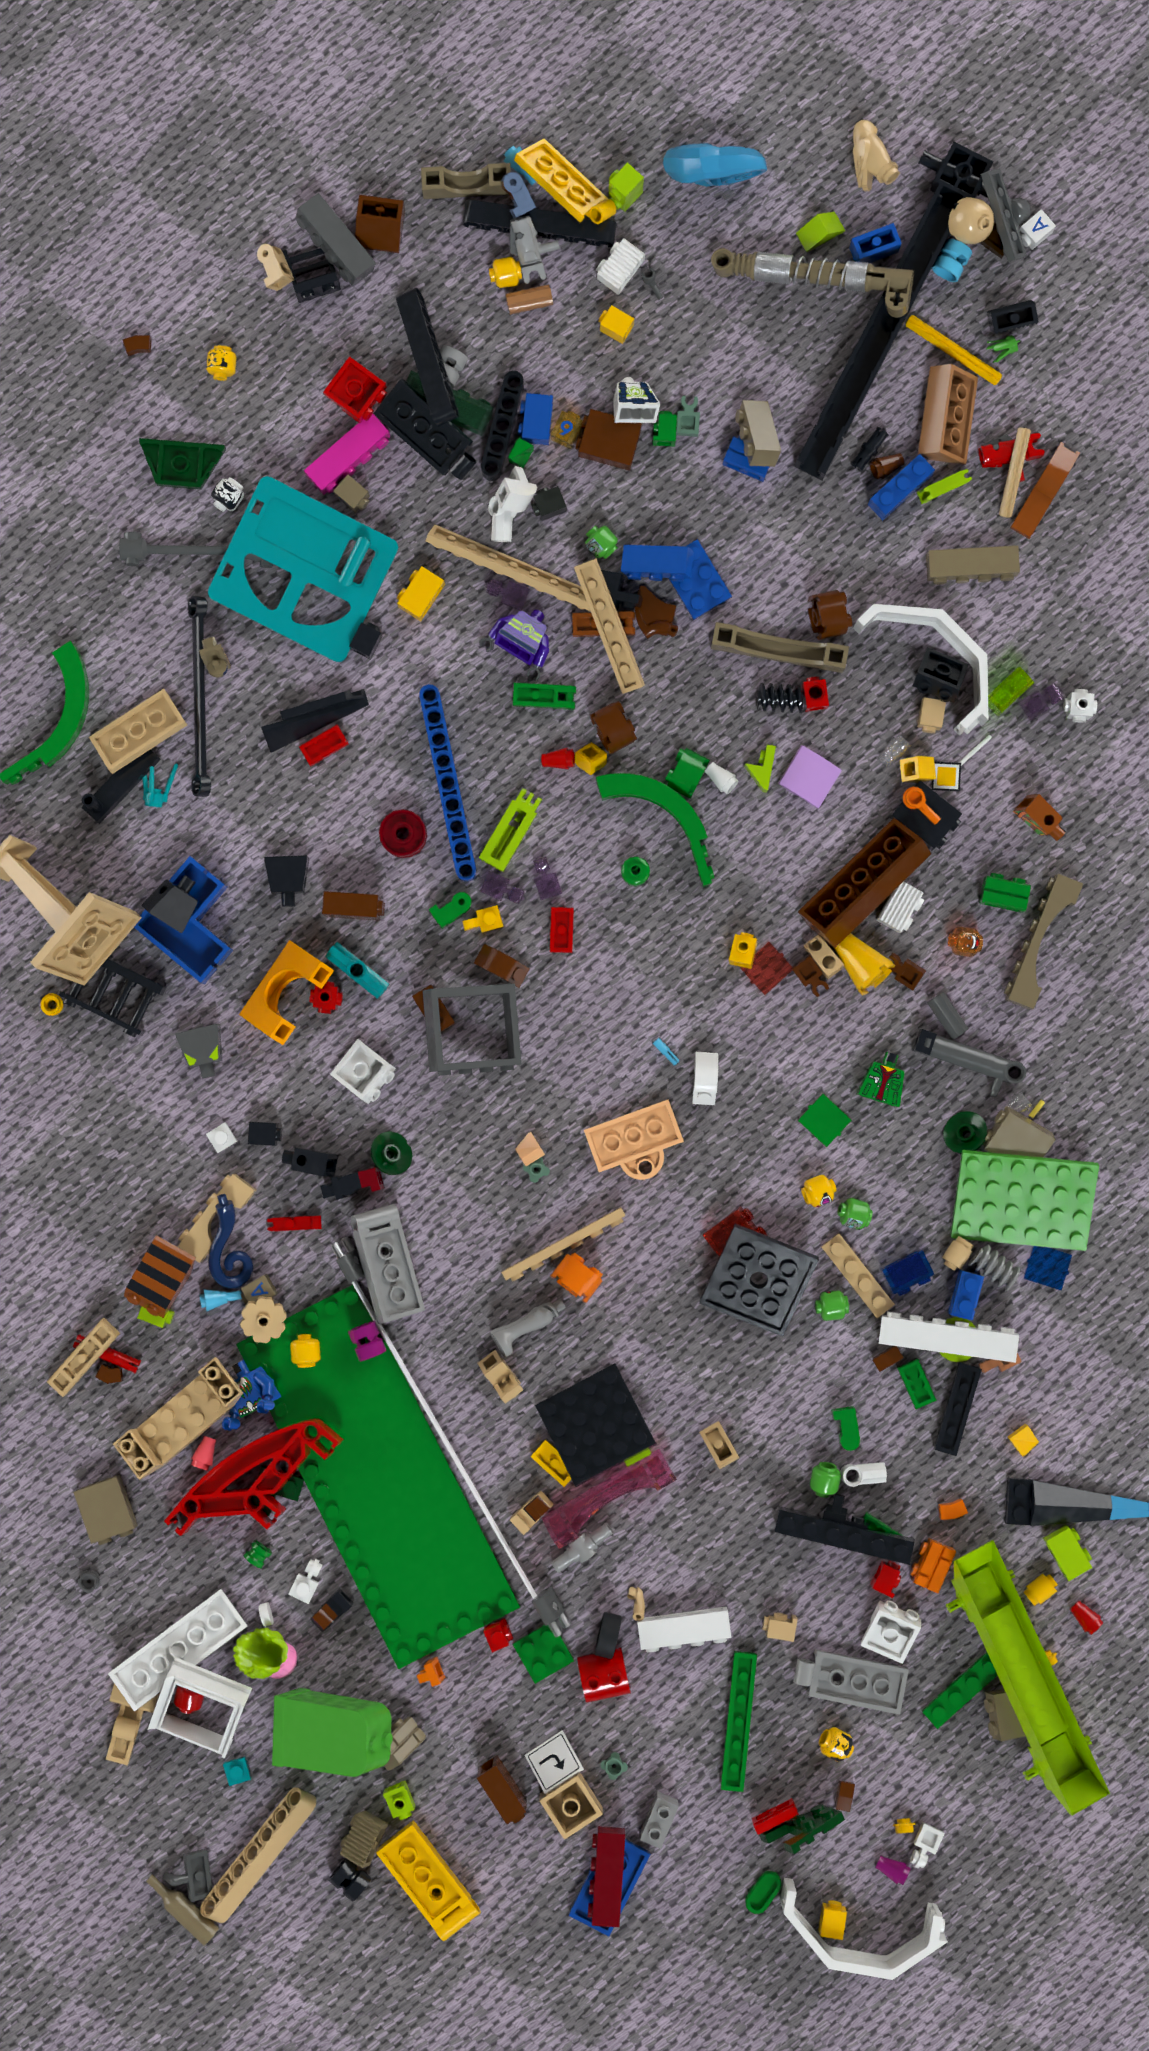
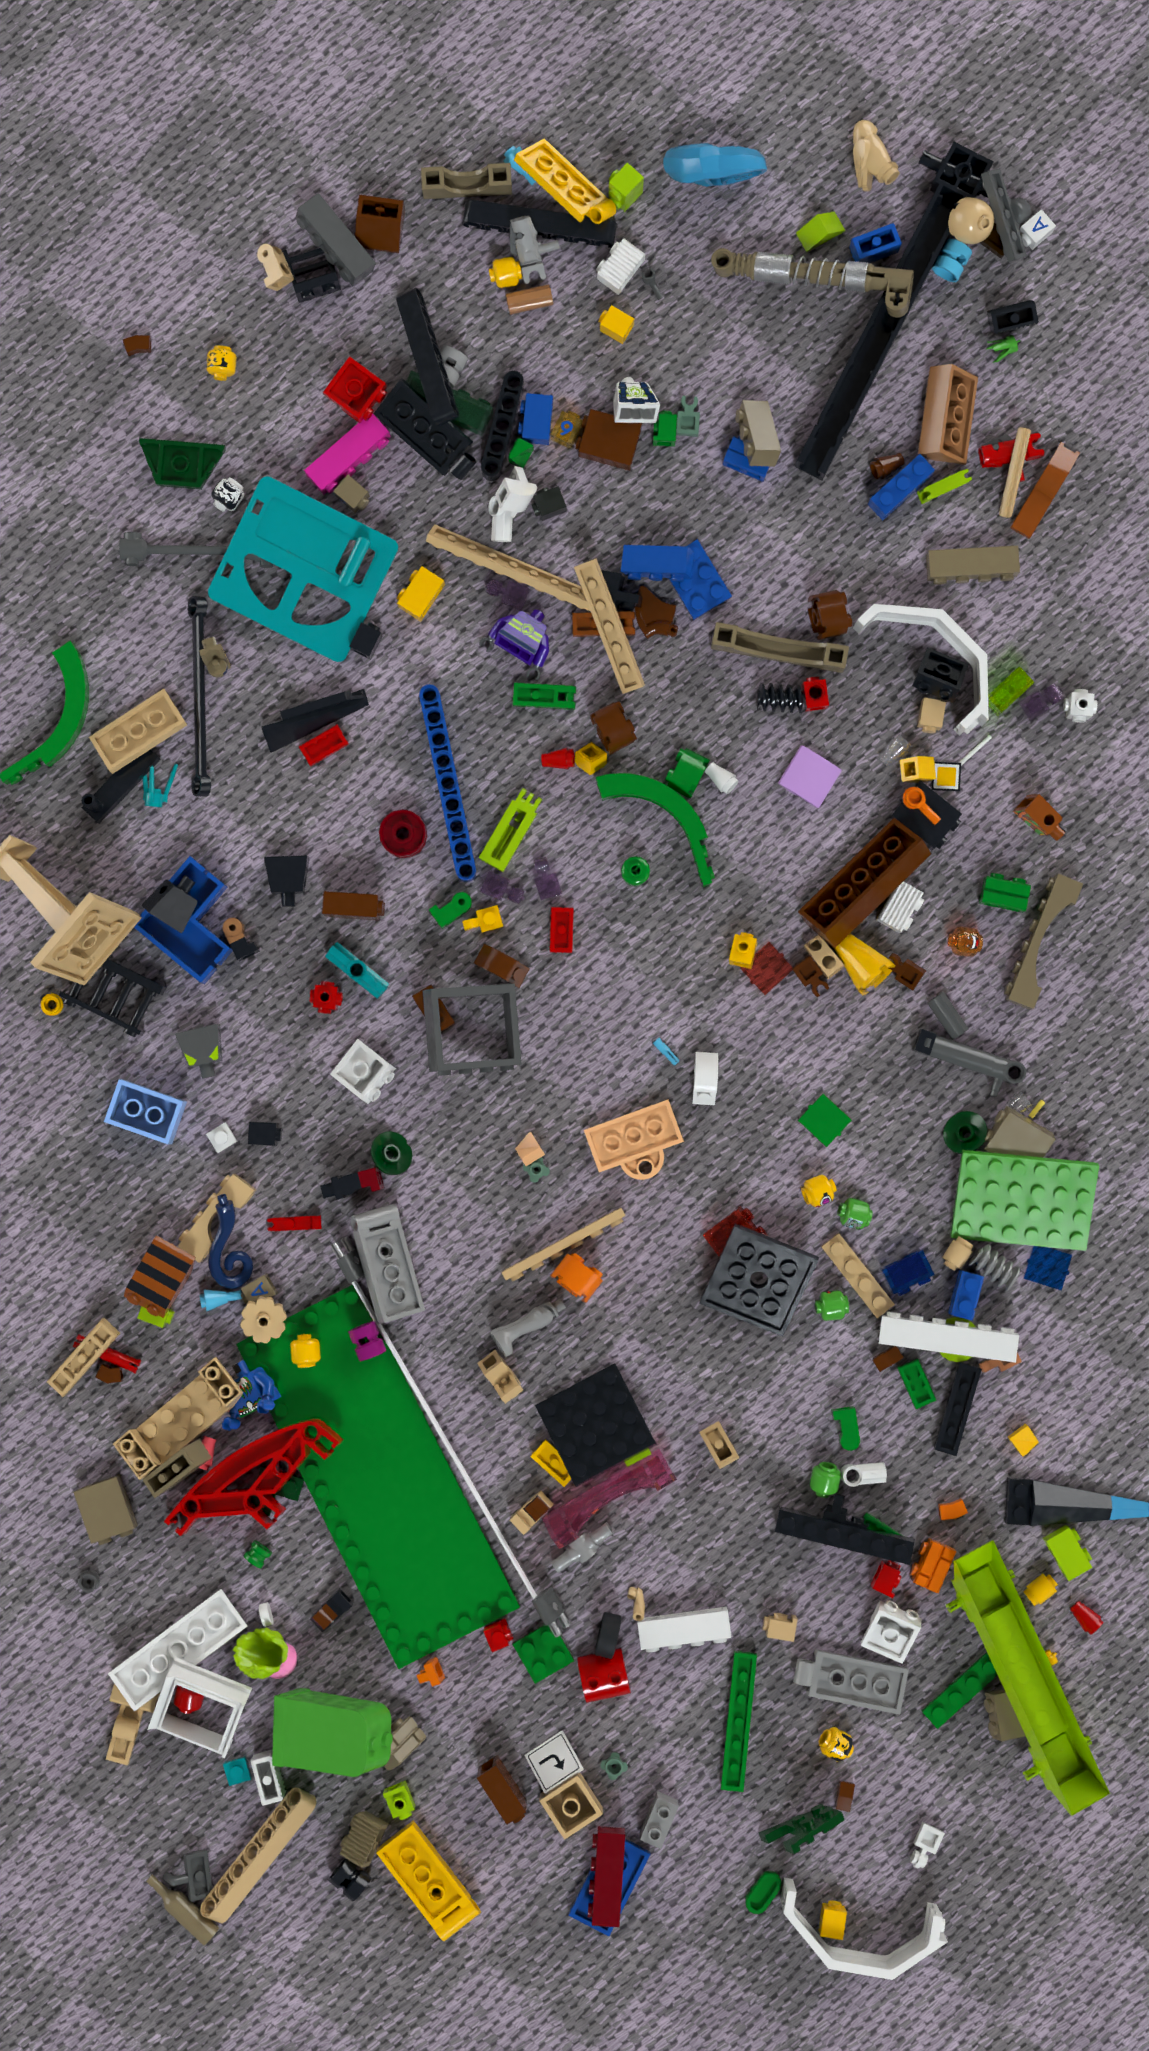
light orange arch [239,940,334,1045] -> none
black torso [282,1148,338,1177] -> none
white plate [289,1559,323,1604] -> none
sand blue leg [501,172,536,218] -> none
bright green head [585,525,618,559] -> none
lime slope [744,744,776,793] -> none
red plate [752,1798,799,1835] -> none
black pin [850,427,889,472] -> none
green torso [856,1052,904,1107] -> none
magenta cone [875,1855,911,1885] -> none
yellow plate [893,1818,915,1834] -> none
yellow axle [906,315,1002,385] -> none
none -> light blue brick [104,1079,187,1144]
none -> dark tan brick [142,1439,212,1498]
none -> leg [223,918,260,961]
none -> white brick [251,1749,286,1806]

